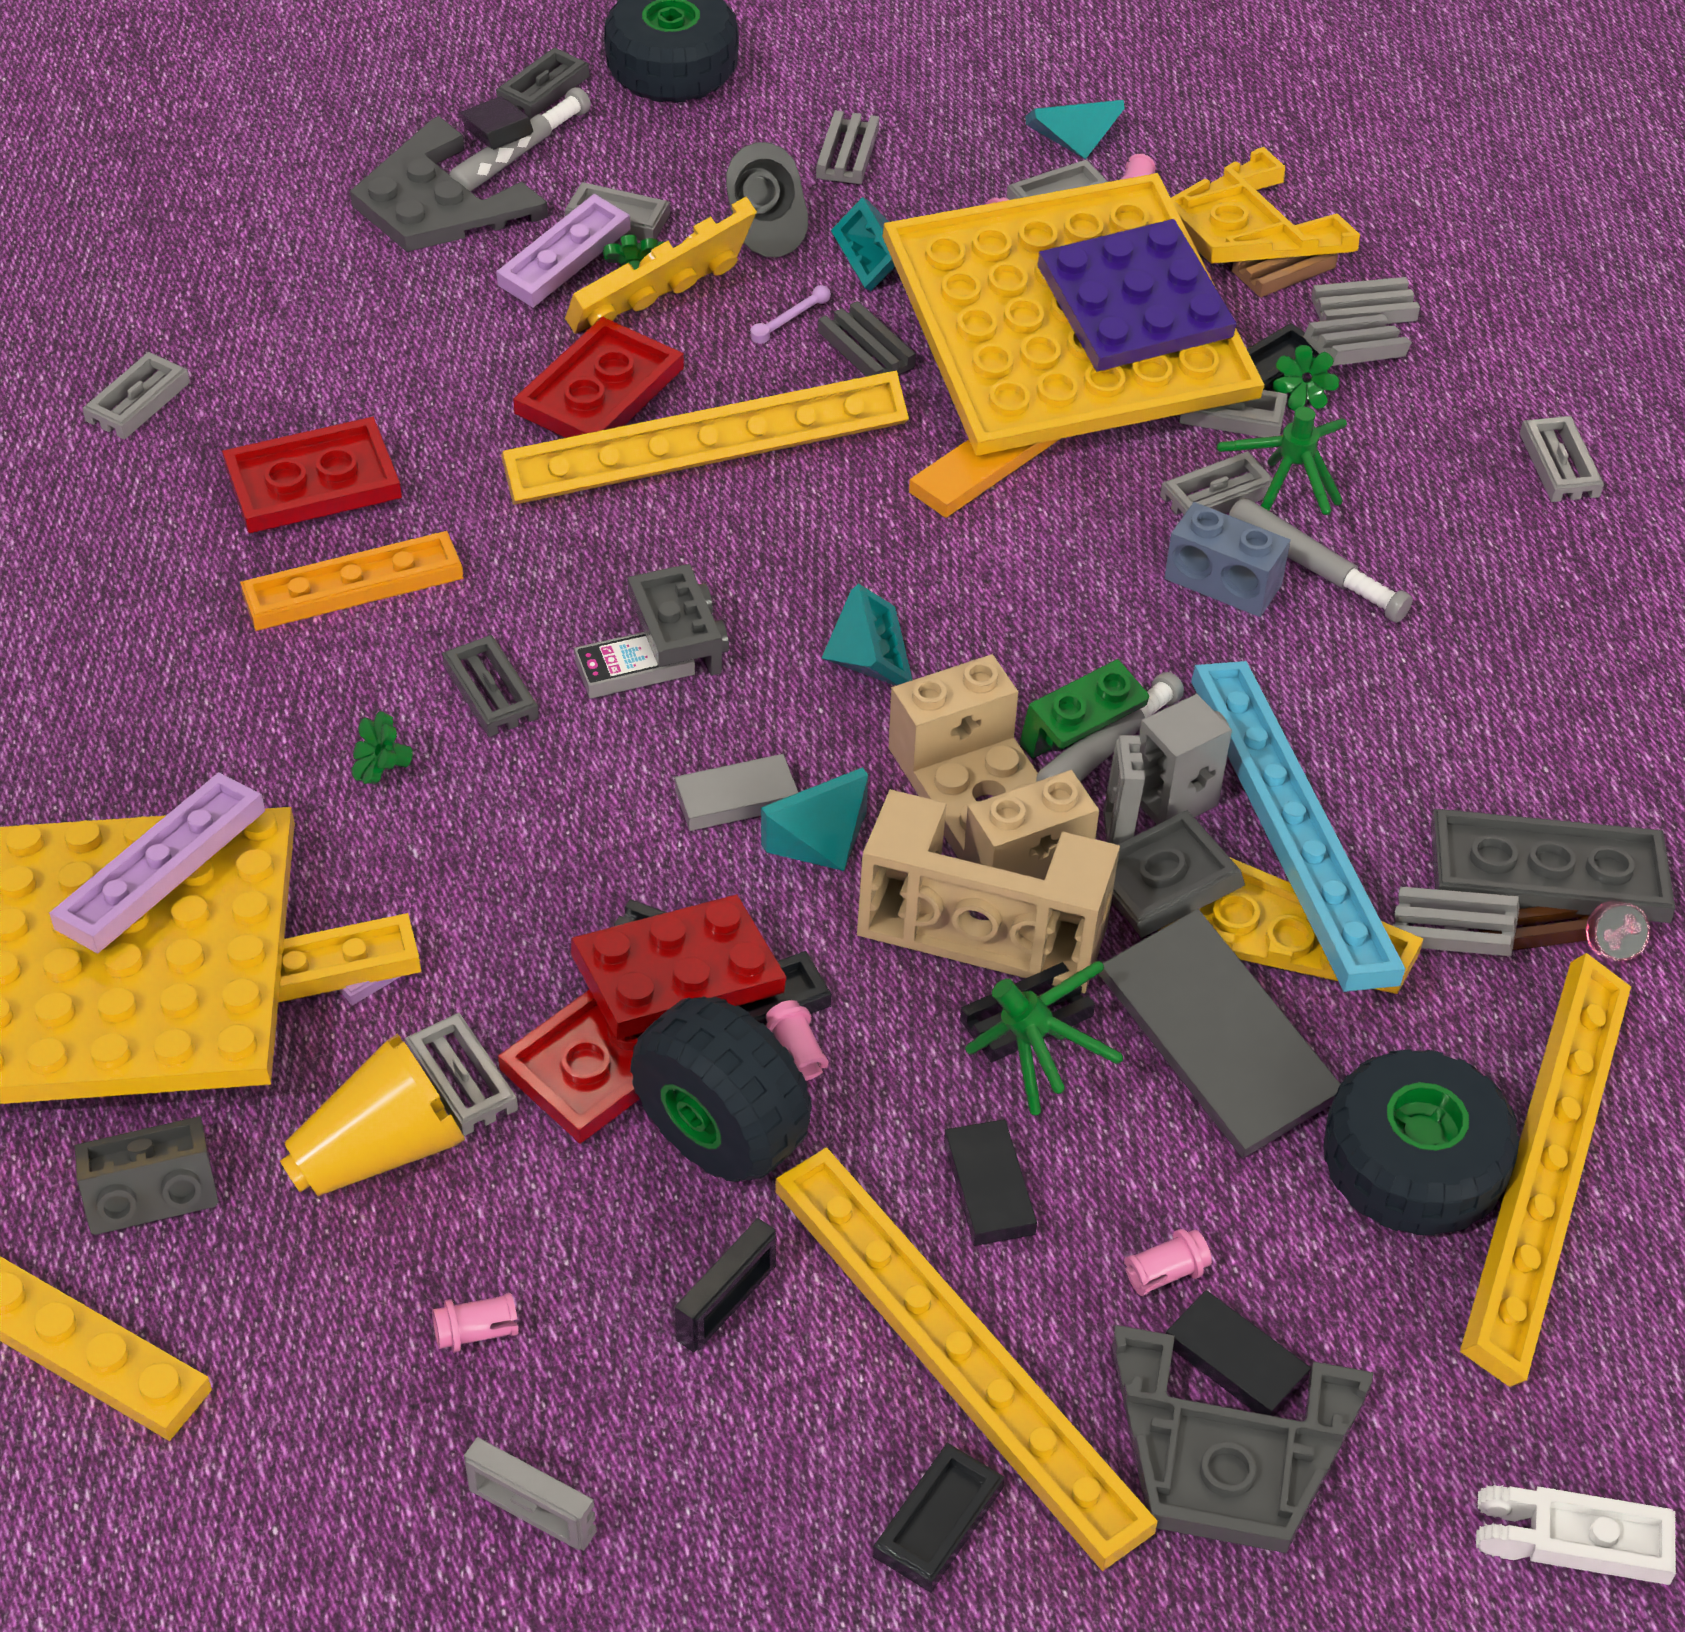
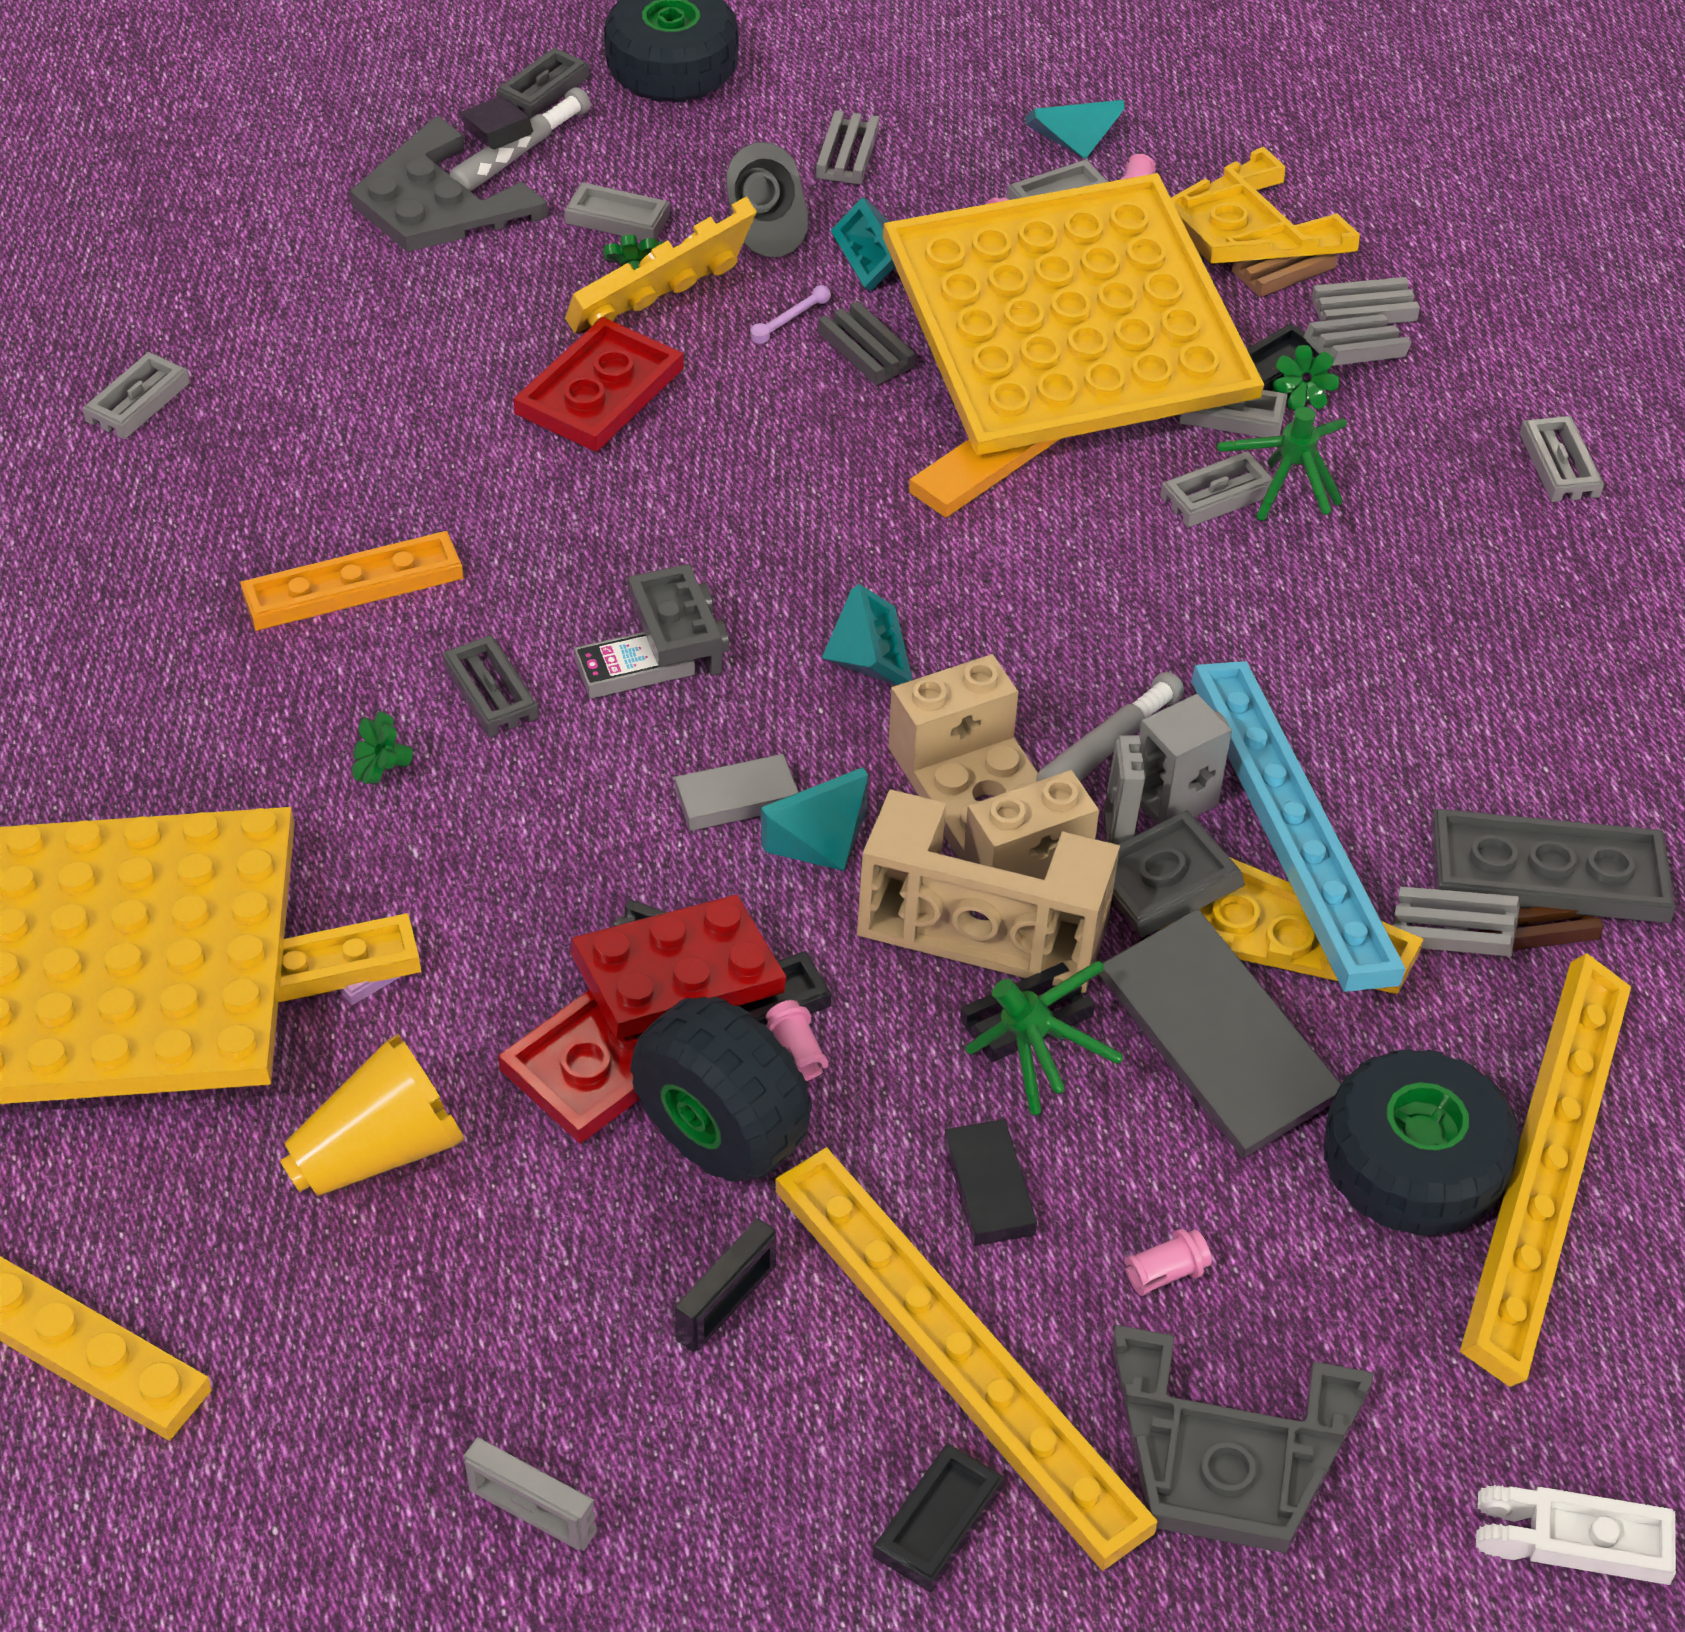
lavender plate [49,772,265,954] -> none
dark grey bracket [74,1116,218,1235] -> none
red plate [222,416,402,534] -> none
light grey tile [405,1012,518,1136] -> none
bright pink pin [432,1293,518,1353] -> none
lavender plate [496,194,631,308] -> none
yellow plate [501,370,909,505] -> none
green bracket [1019,659,1149,759] -> none
dark purple plate [1037,219,1237,372] -> none
sand blue brick [1164,502,1291,617] -> none
black tile [1166,1290,1311,1416] -> none
light grey piece [1229,498,1413,623] -> none
tile [1586,901,1650,961] -> none

